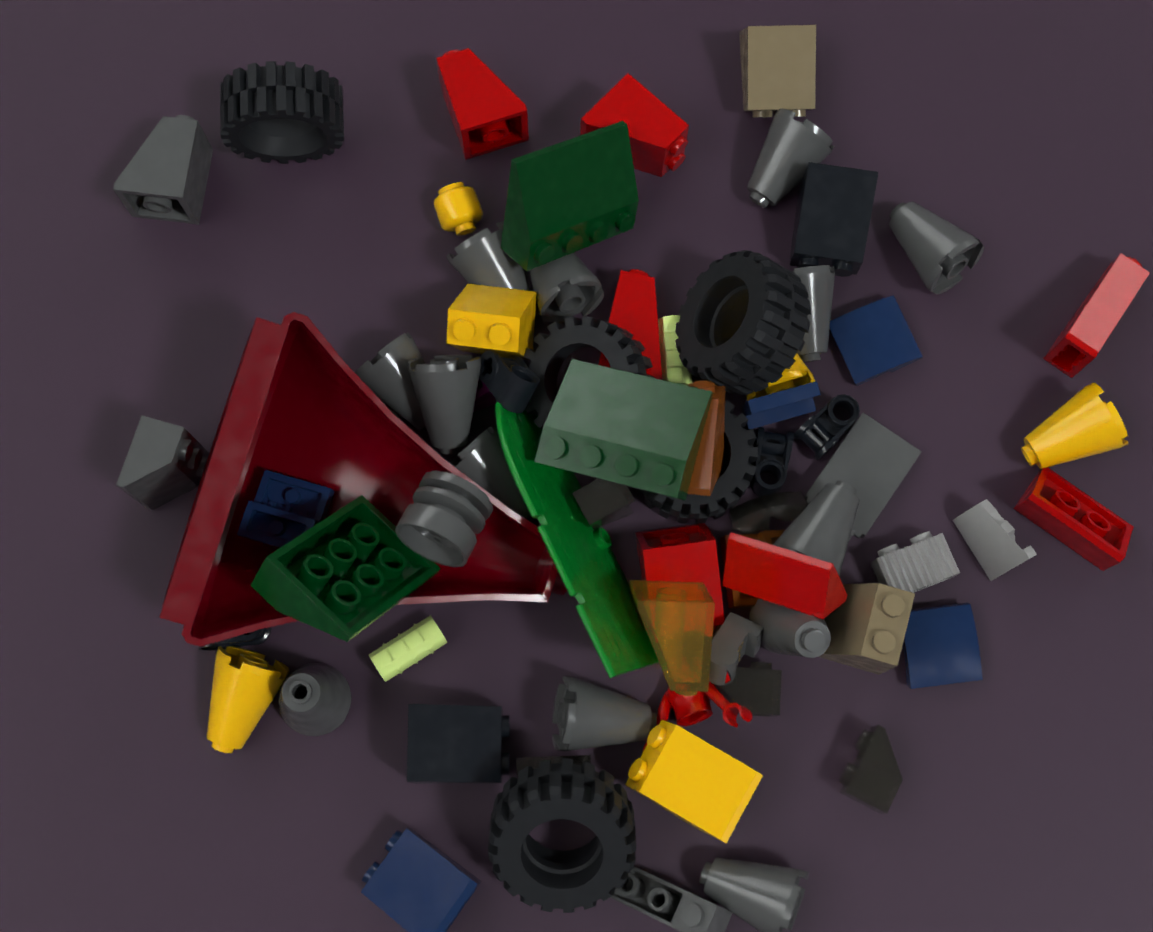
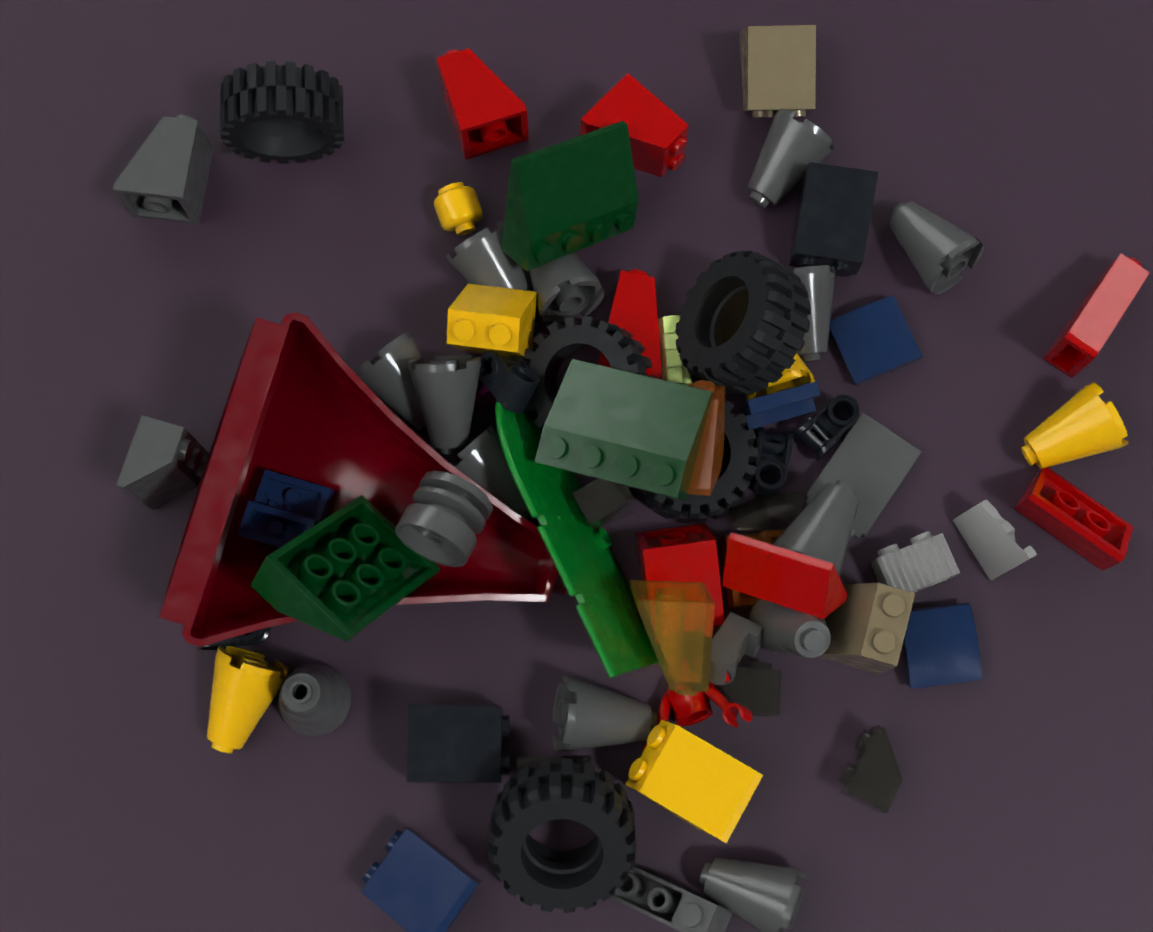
yellowish green axle [368,615,448,682] -> none

